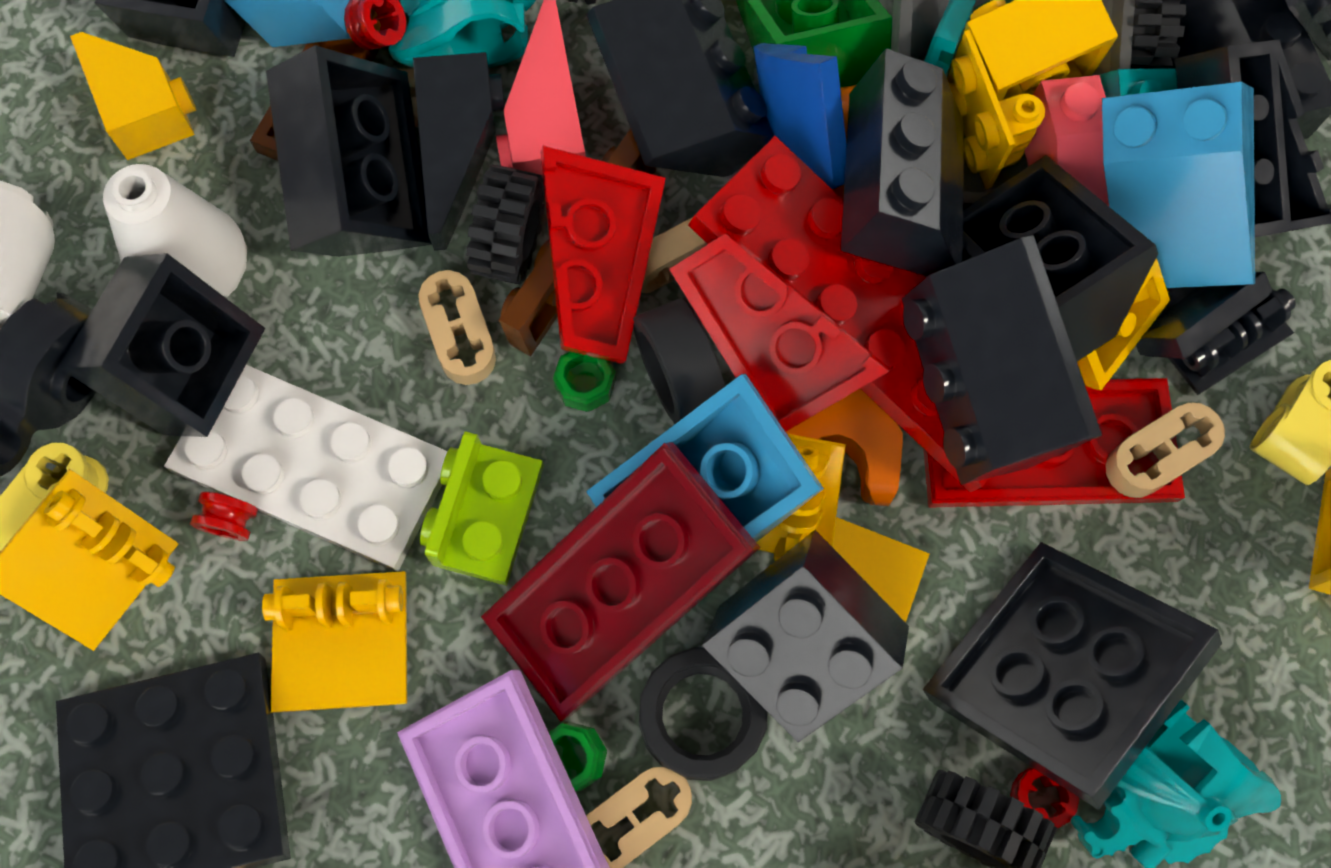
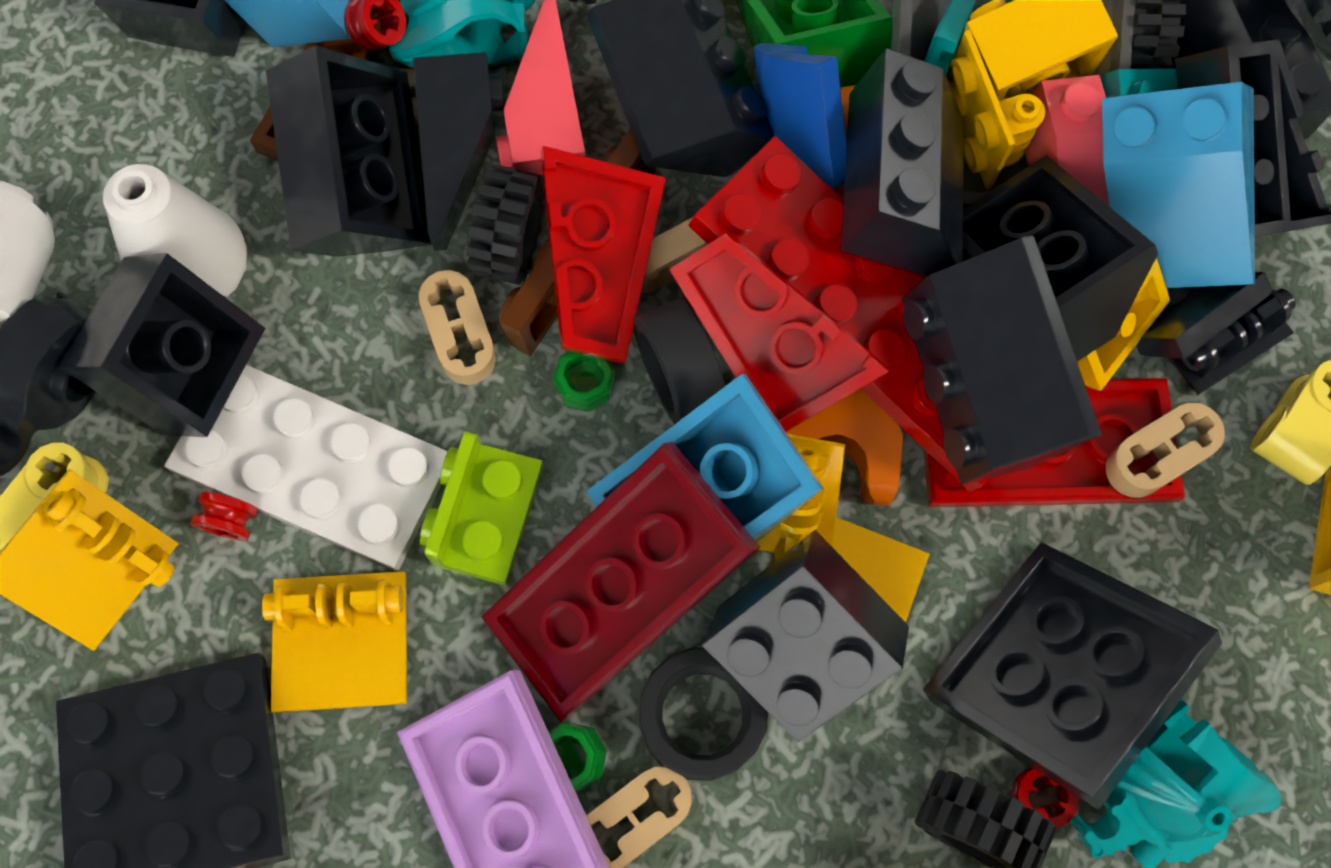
yellow slope [70,32,197,160] -> none

